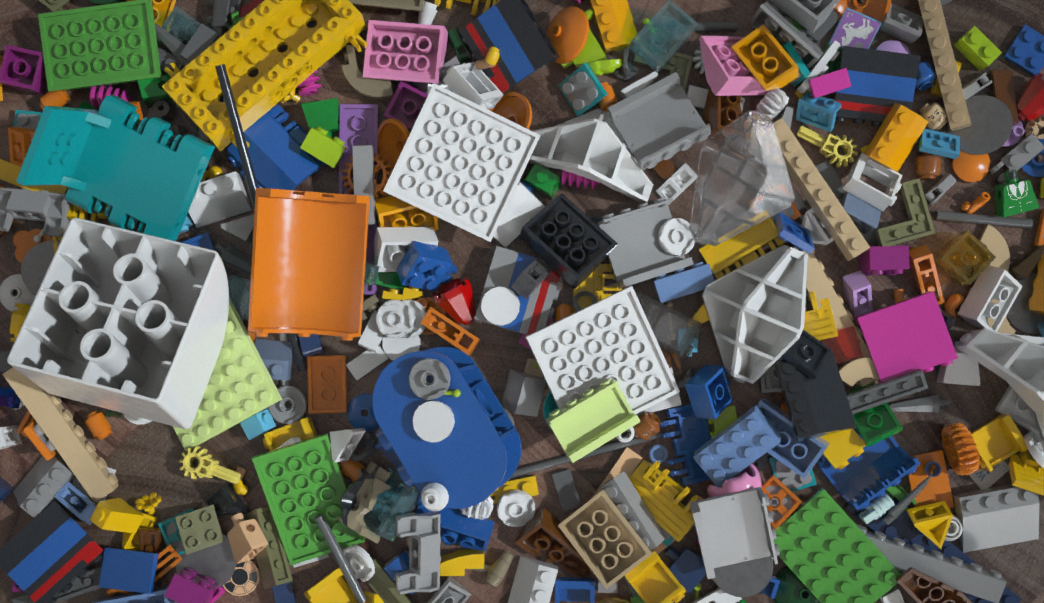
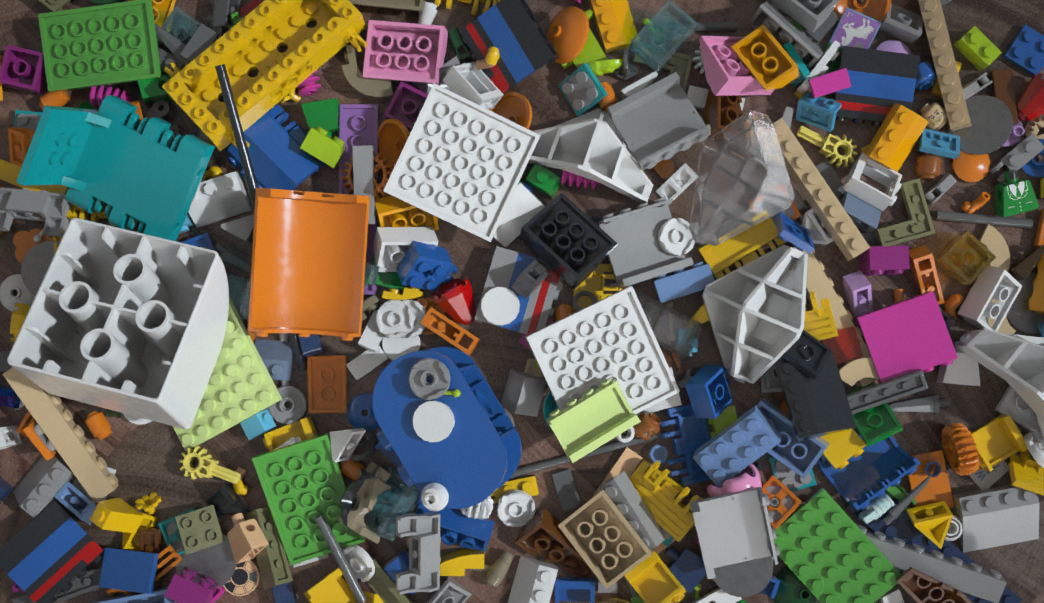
white gear [756,88,789,121] -> none

